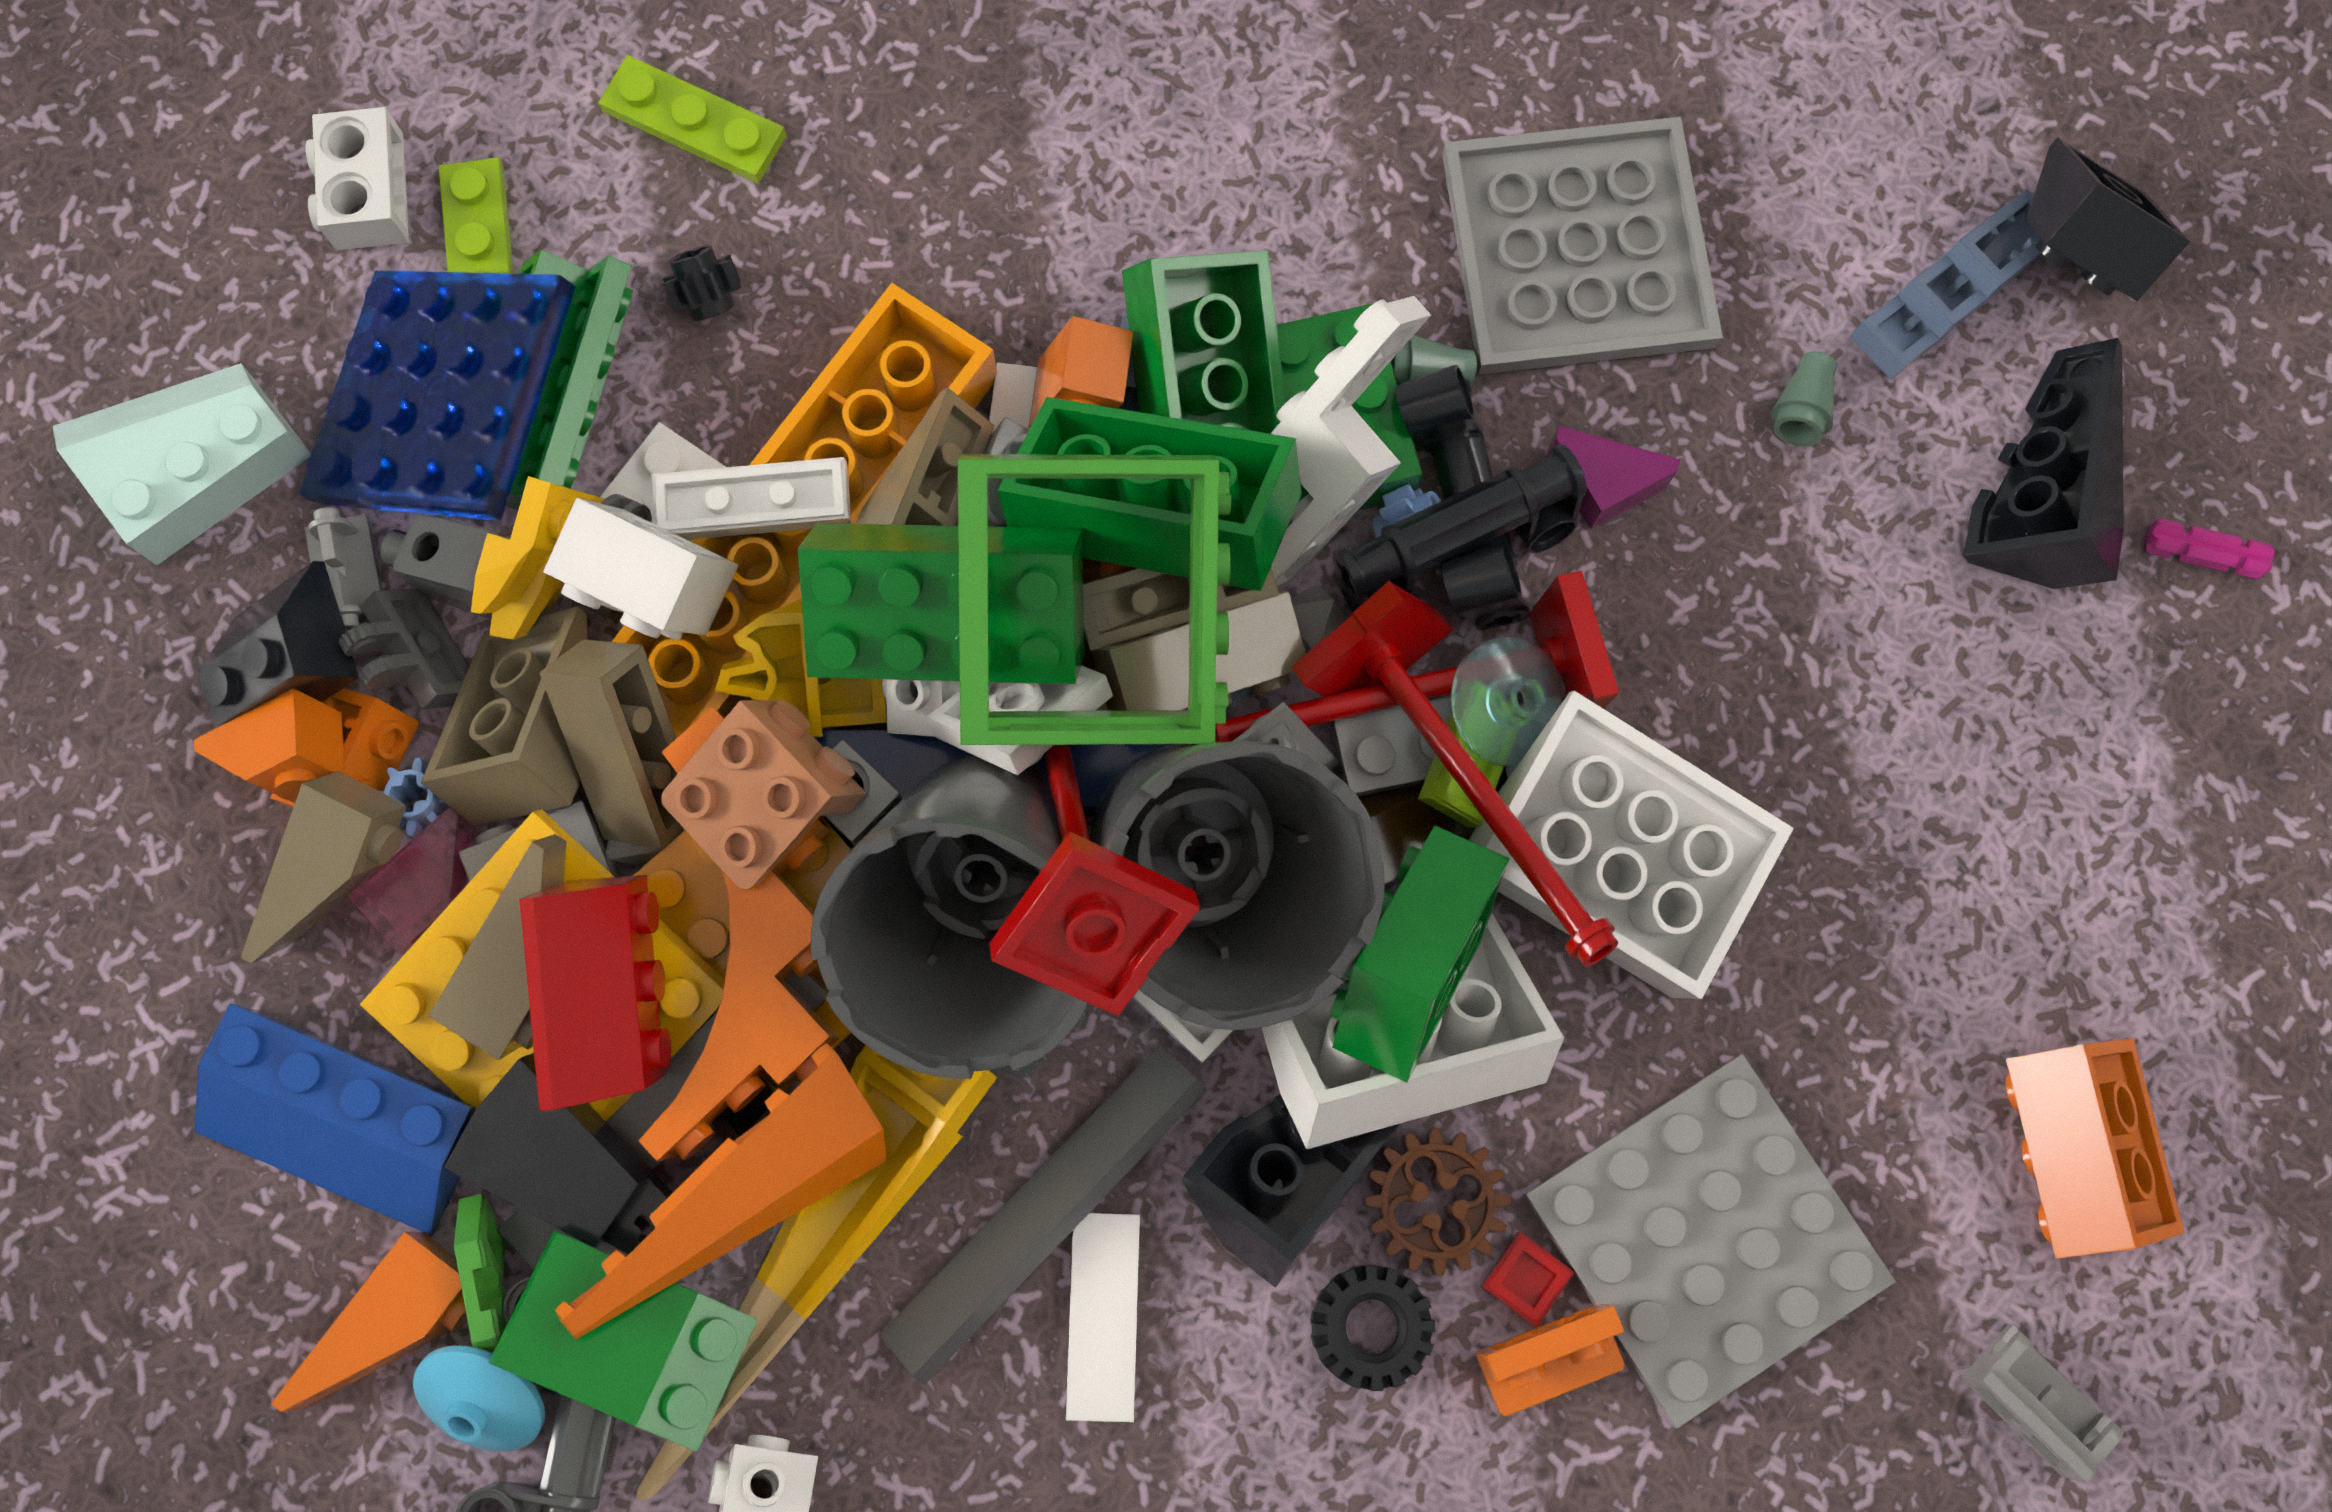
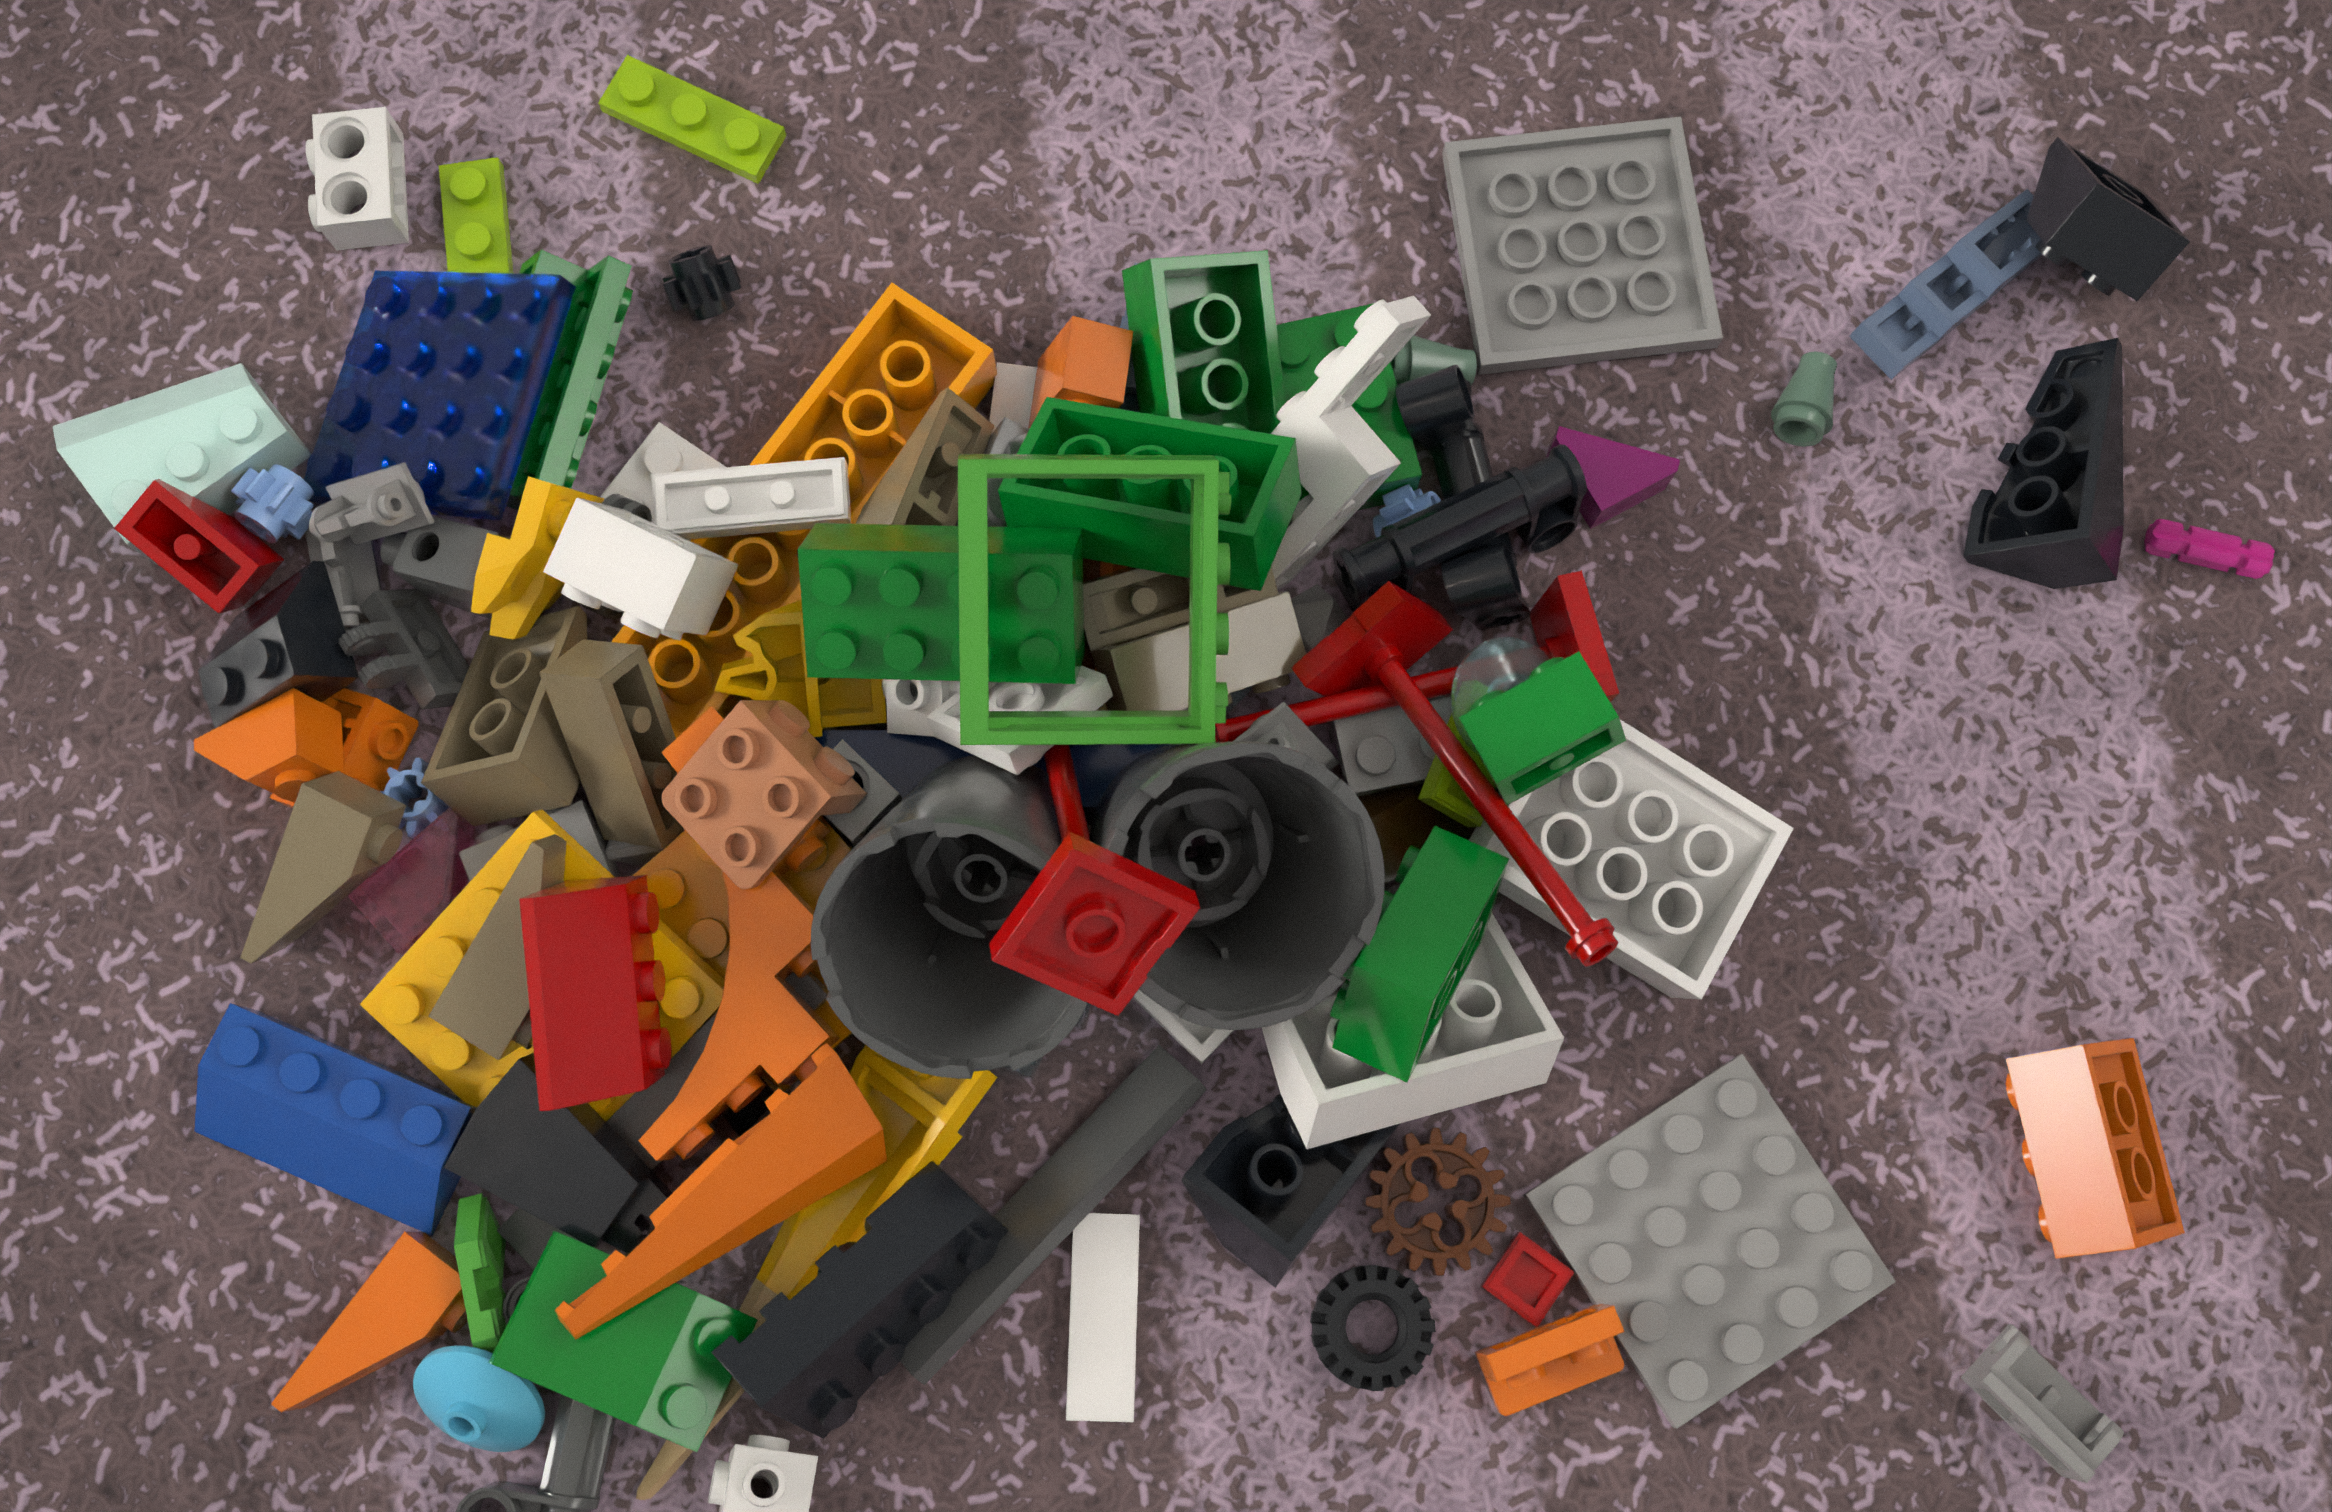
none -> red slope [114,479,285,614]
none -> light blue gear [231,464,314,543]
none -> light grey hinge [309,462,435,545]
none -> black wedge [711,1161,1009,1439]
none -> green brick [1458,651,1626,805]

